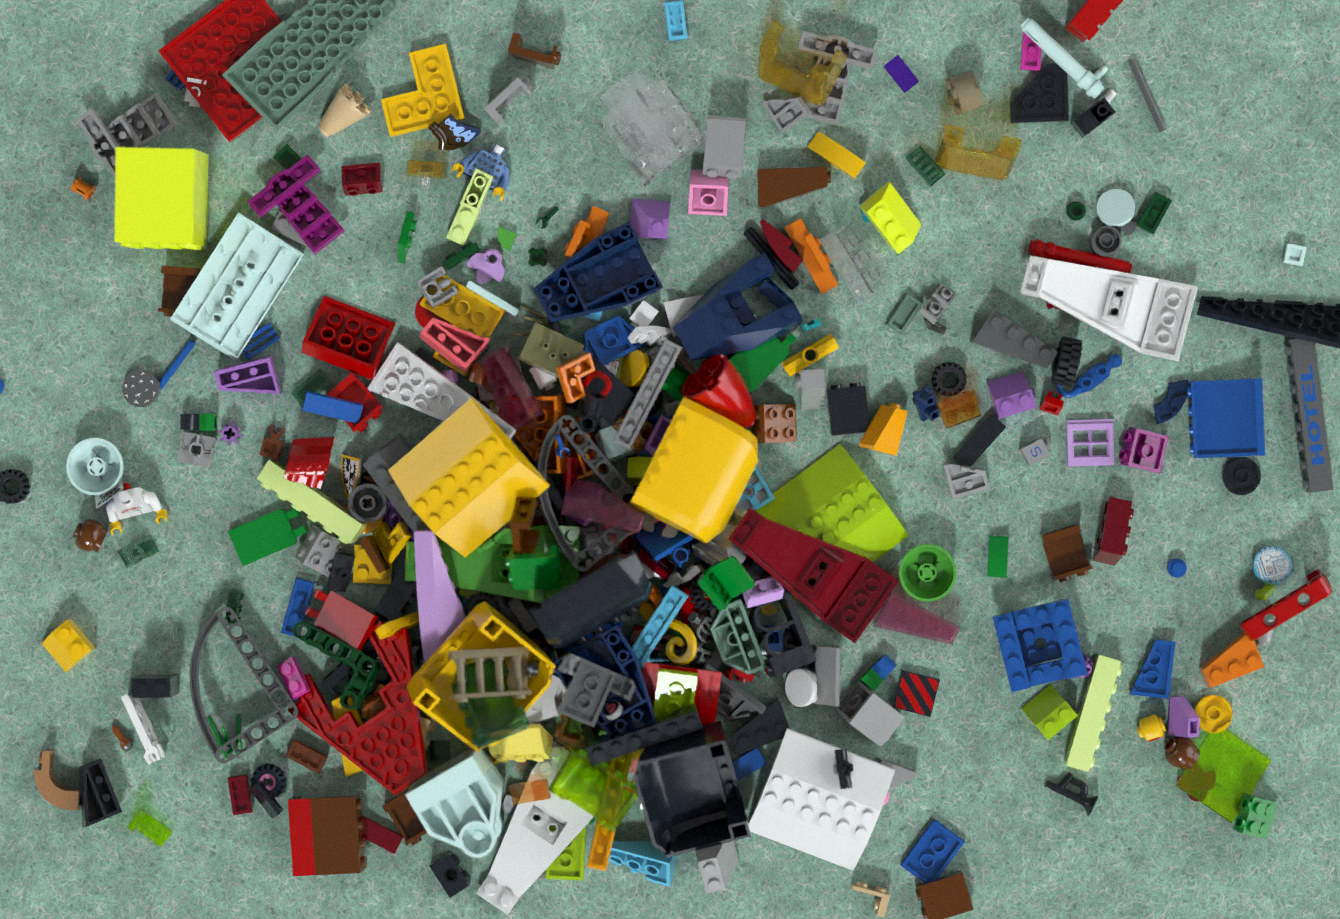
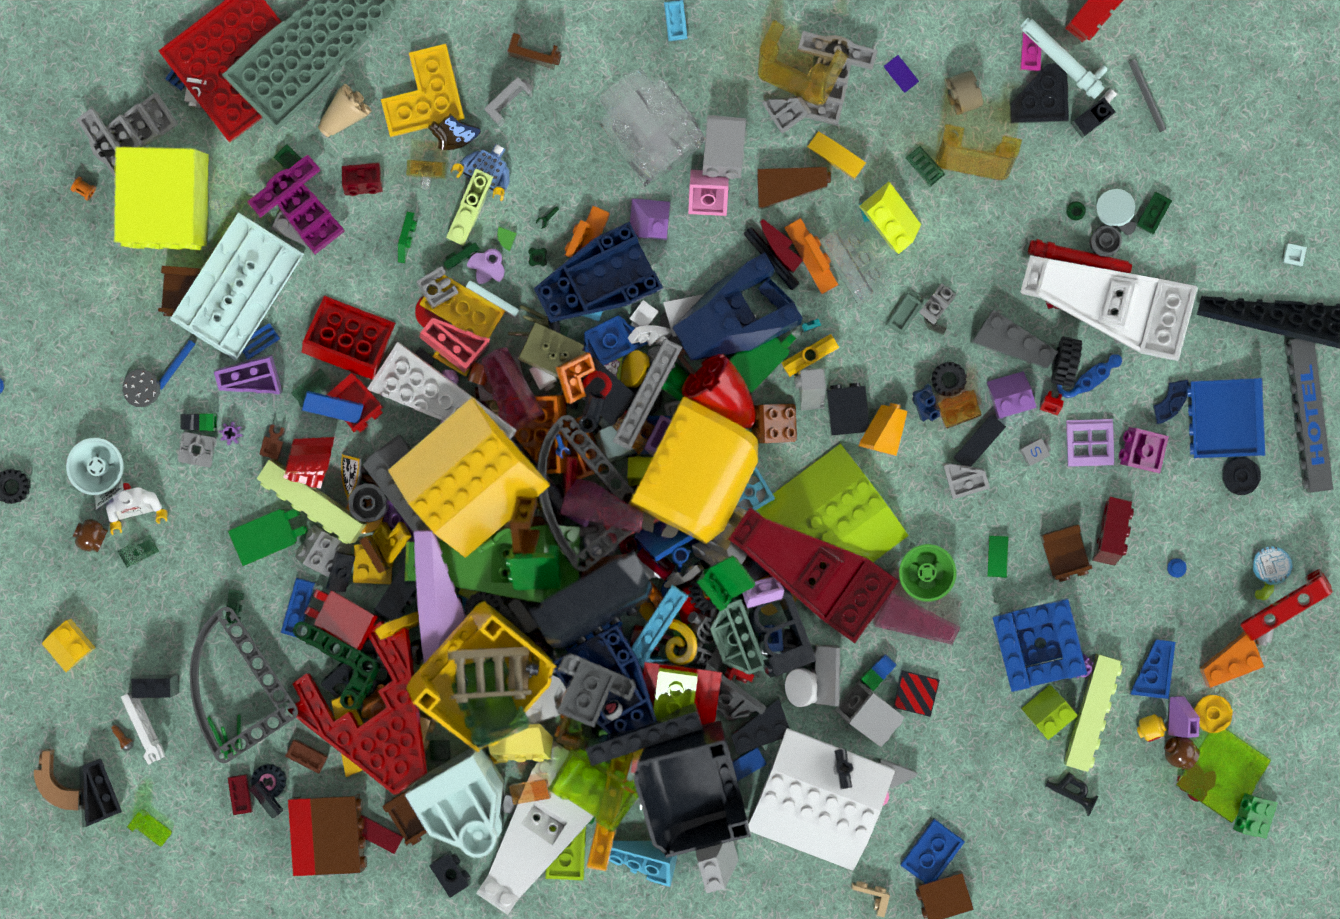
dark pink plate [277,657,310,700] -> none

